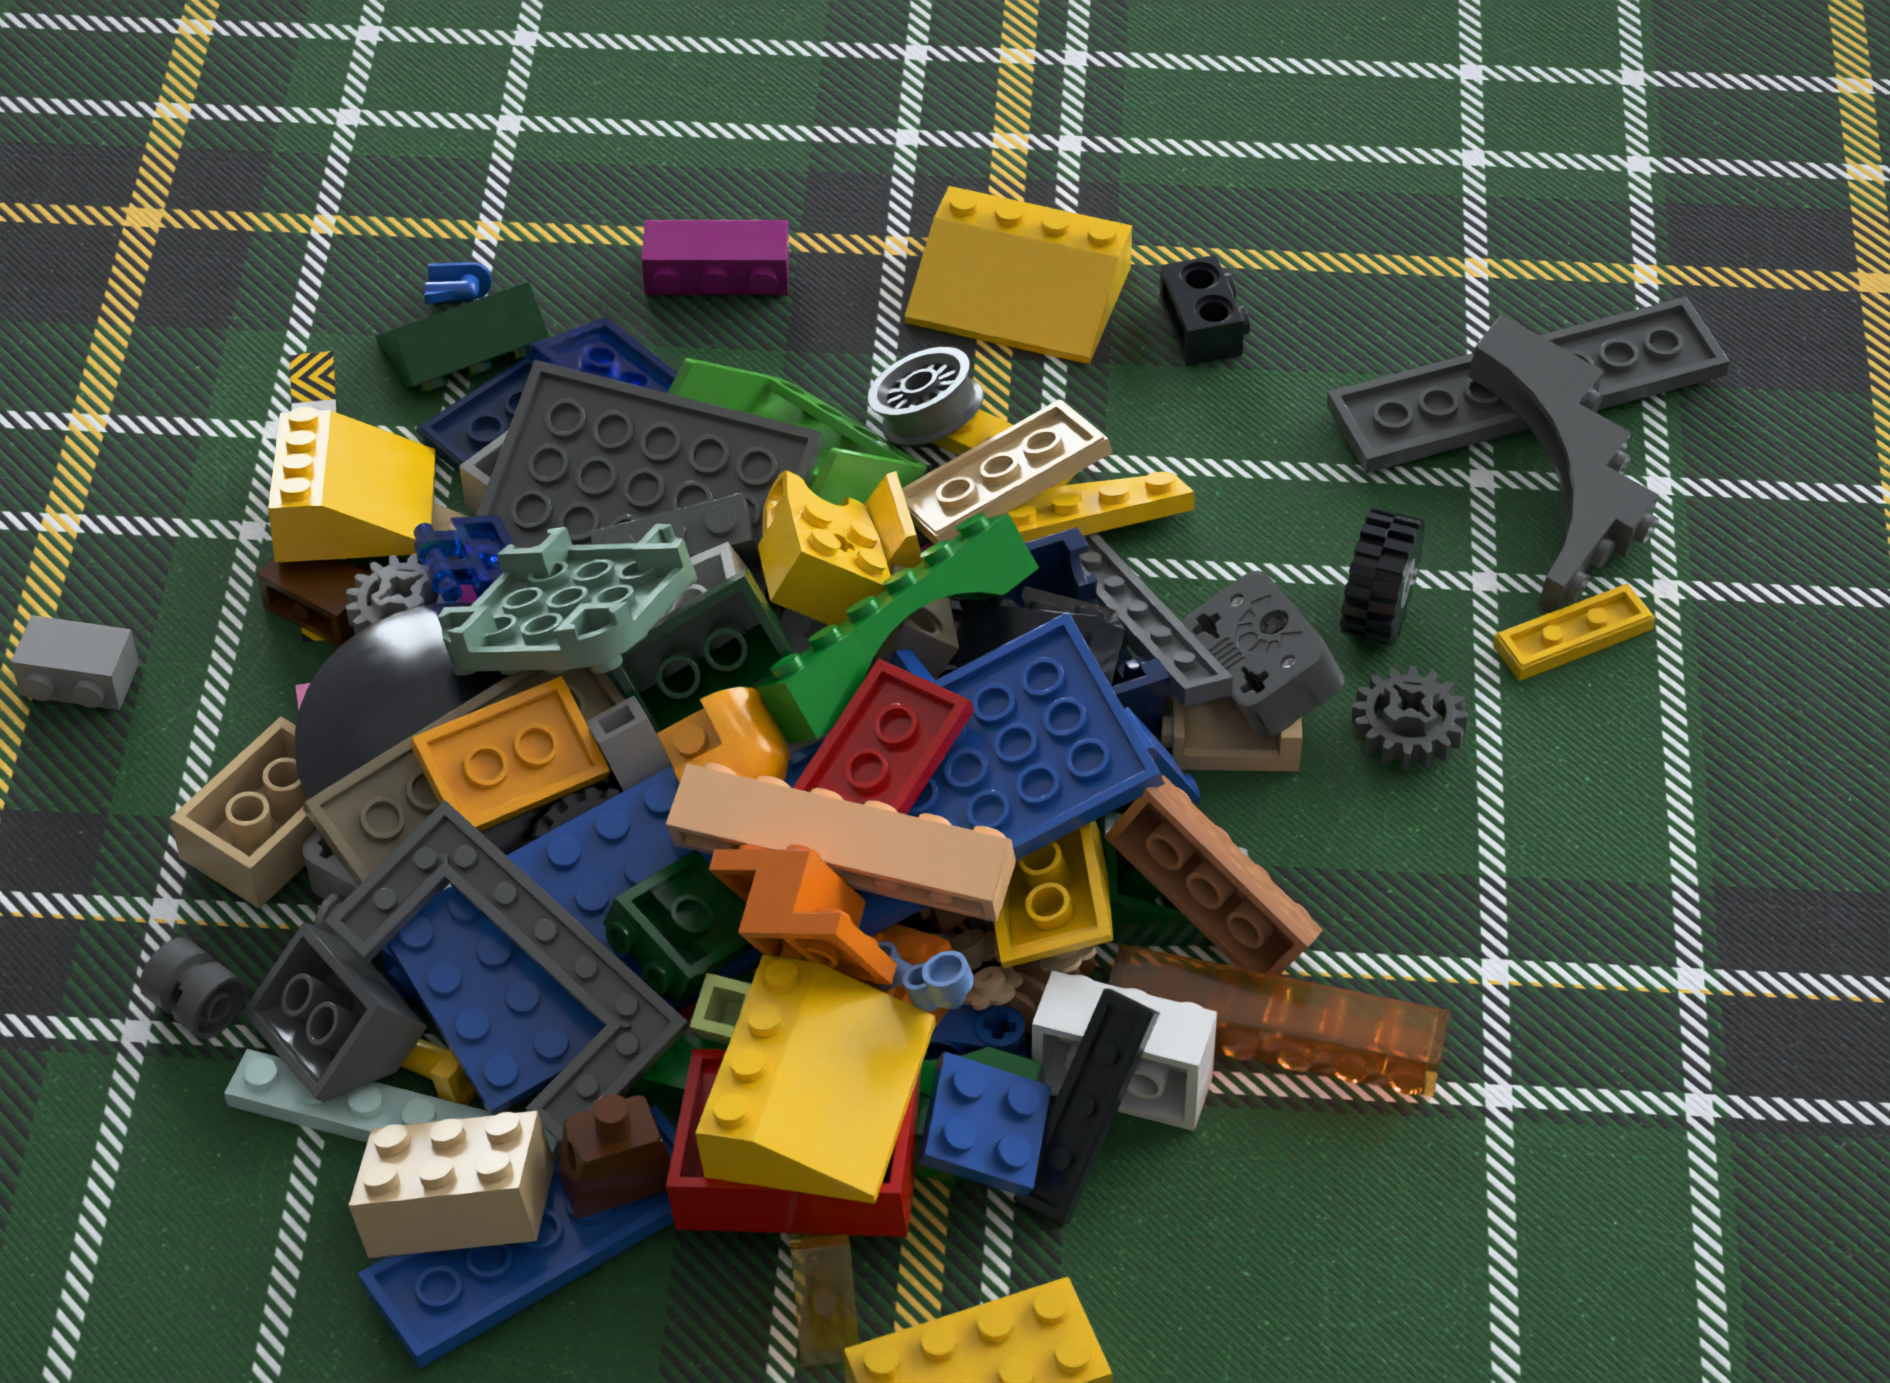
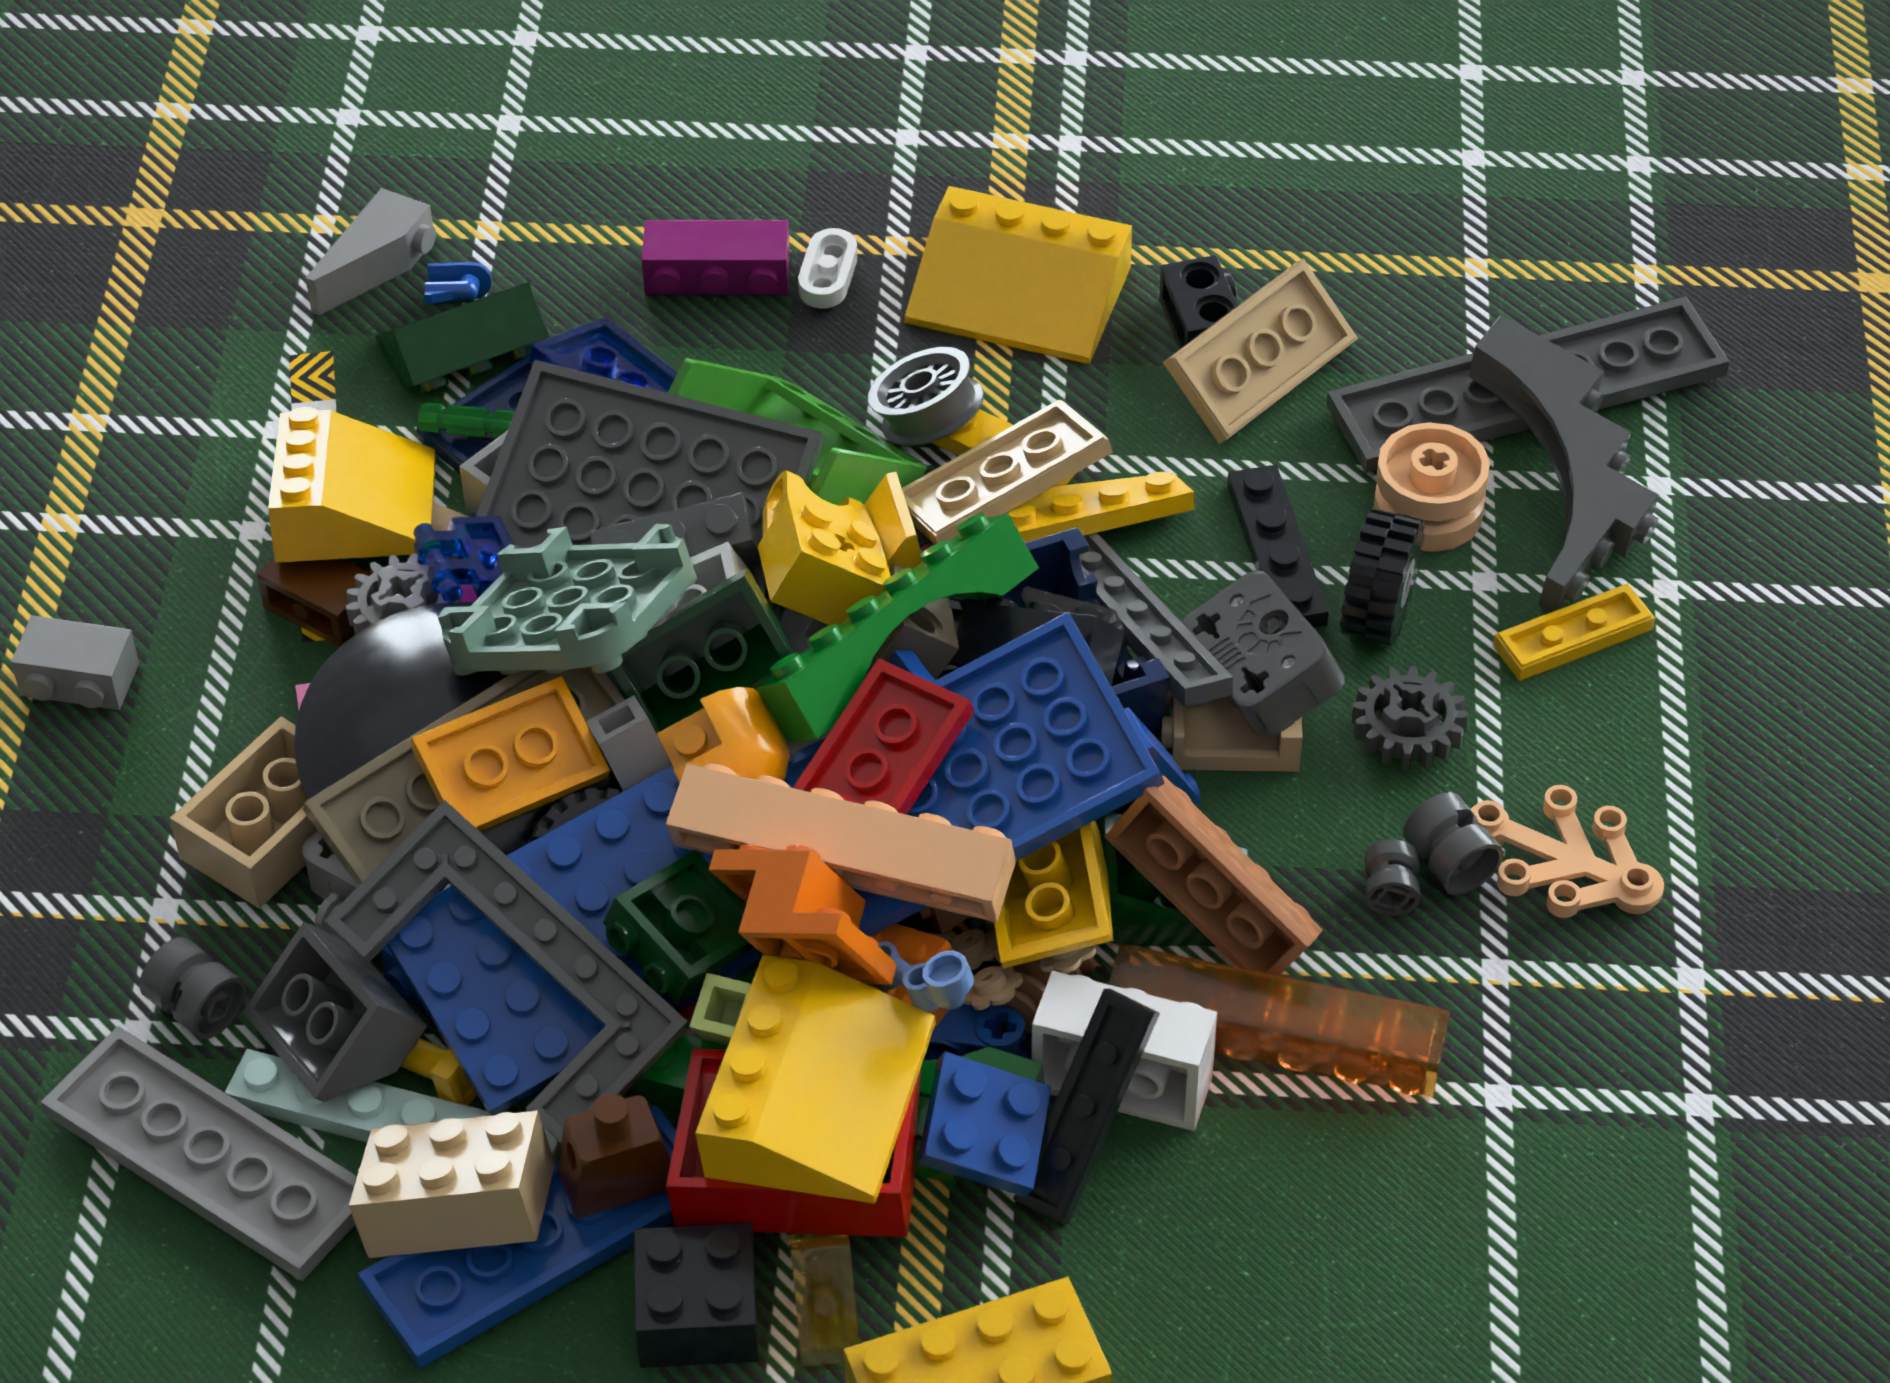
none -> light grey plate [41,1026,357,1281]
none -> light grey slope [306,188,436,315]
none -> green axle [418,402,514,439]
none -> black brick [634,1223,759,1368]
none -> white plate [798,228,857,309]
none -> tan tile [1163,258,1358,443]
none -> black plate [1227,464,1329,628]
none -> dark grey wheel [1365,839,1420,916]
none -> light nougat wheel [1373,422,1490,552]
none -> dark grey wheel [1403,792,1504,896]
none -> light nougat plant [1471,785,1664,918]

